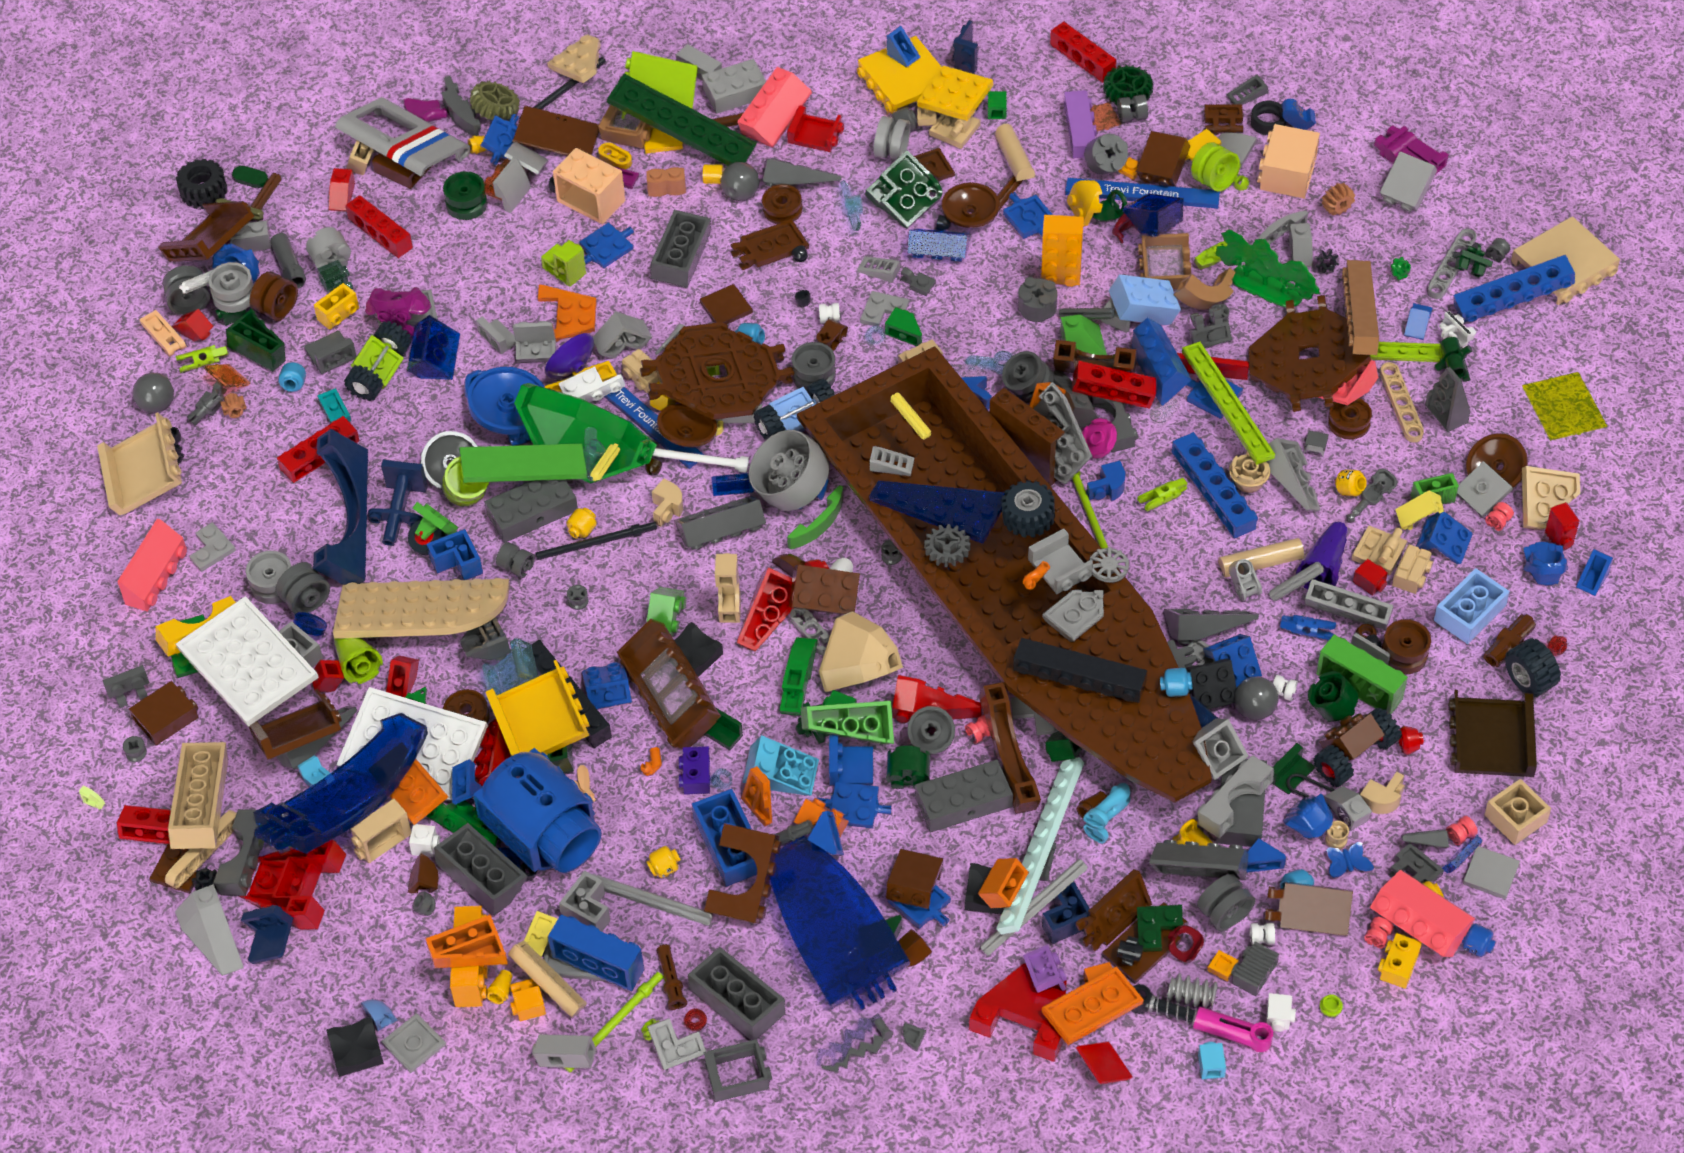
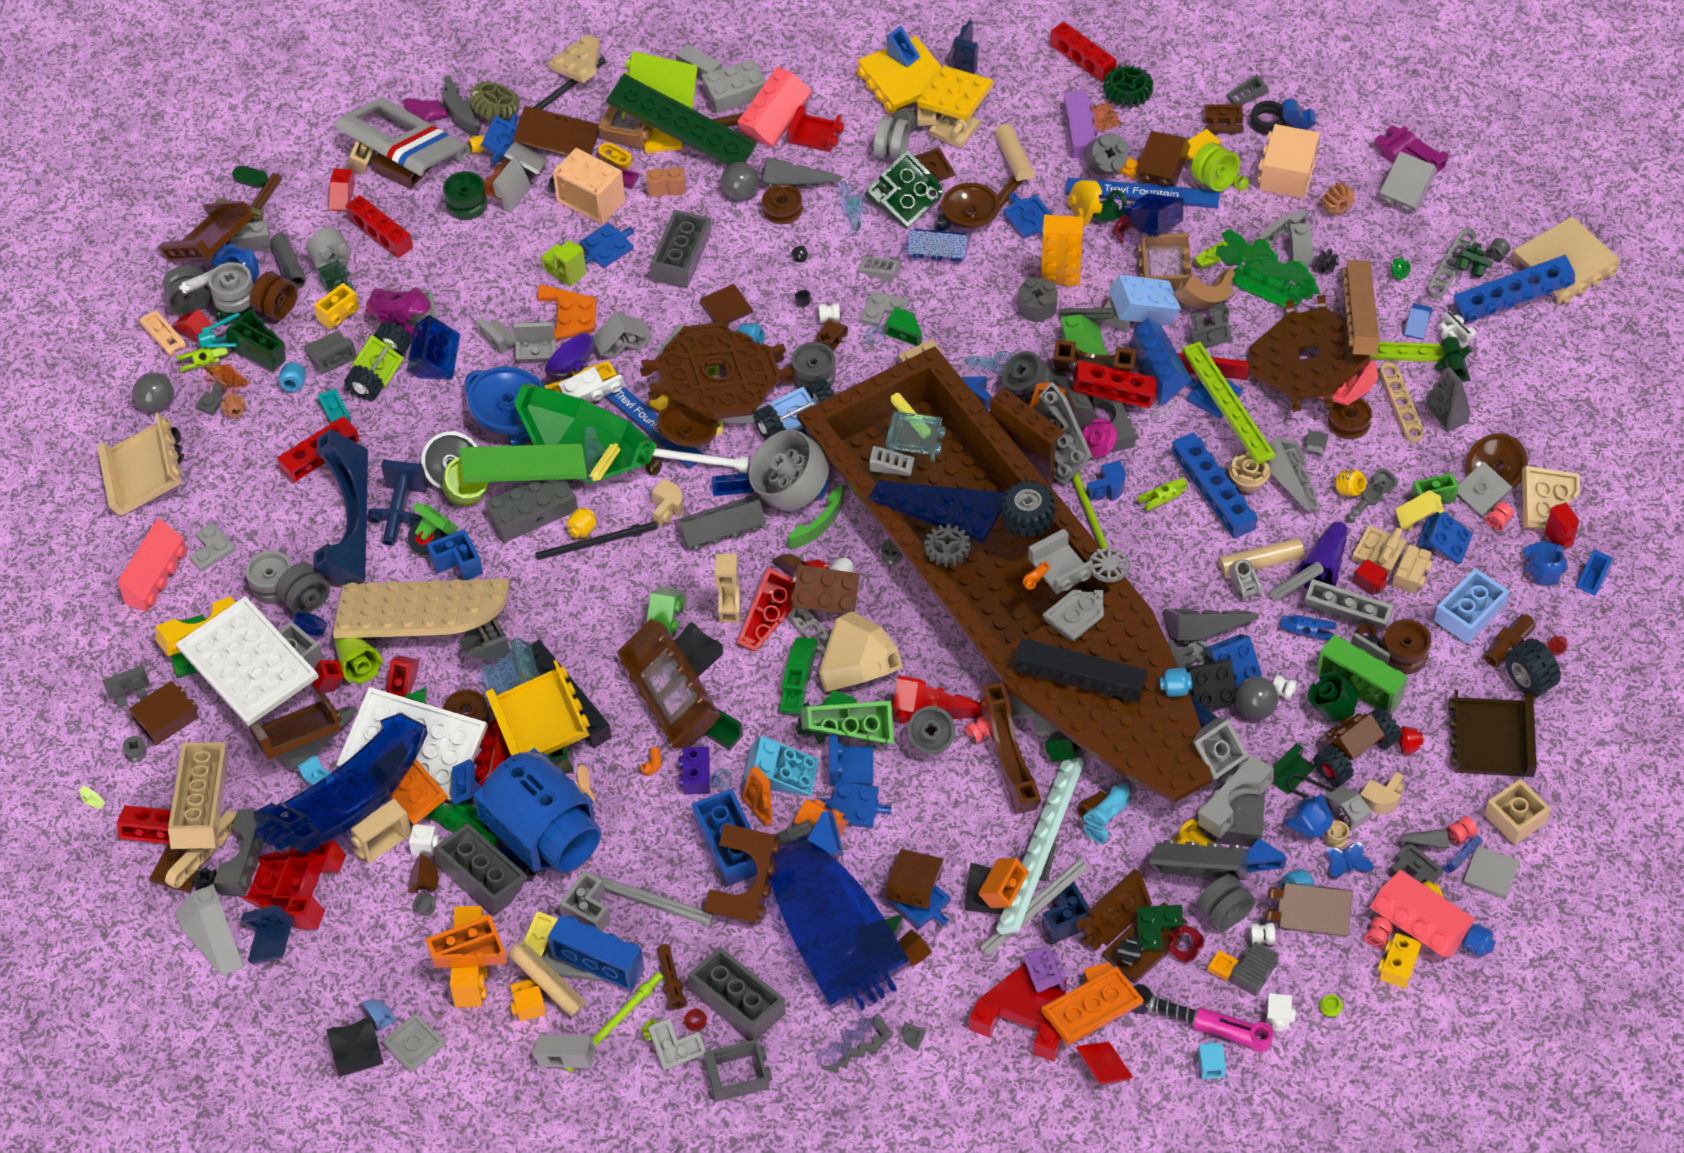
black tyre [176,159,227,209] -> none
dark grey pin [187,389,225,425] -> none
yellow cone [487,970,513,1004] -> none
dark grey wheel [496,542,535,578] -> none
dark grey wheel [567,585,589,610] -> none
blue bracket [582,662,632,709] -> none
tan brick [622,349,659,394] -> none
yellow head [646,846,681,879] -> none
yellow brick [703,164,723,184] -> none
reddish brown tile [730,219,809,271] -> none
dark green brick [886,746,931,789] -> none
dark grey plate [900,267,936,296] -> none
dark grey brick [915,760,1013,833] -> none
green brick [988,91,1007,119] -> none
dark grey wheel [1117,94,1148,123] -> none
light grey piece [1167,973,1217,1009] -> none
light grey slope [1218,133,1257,168] -> none
clear neon green piece [1522,372,1607,441] -> none
none -> teal plant [197,313,240,349]
none -> clear light blue panel [886,411,946,462]

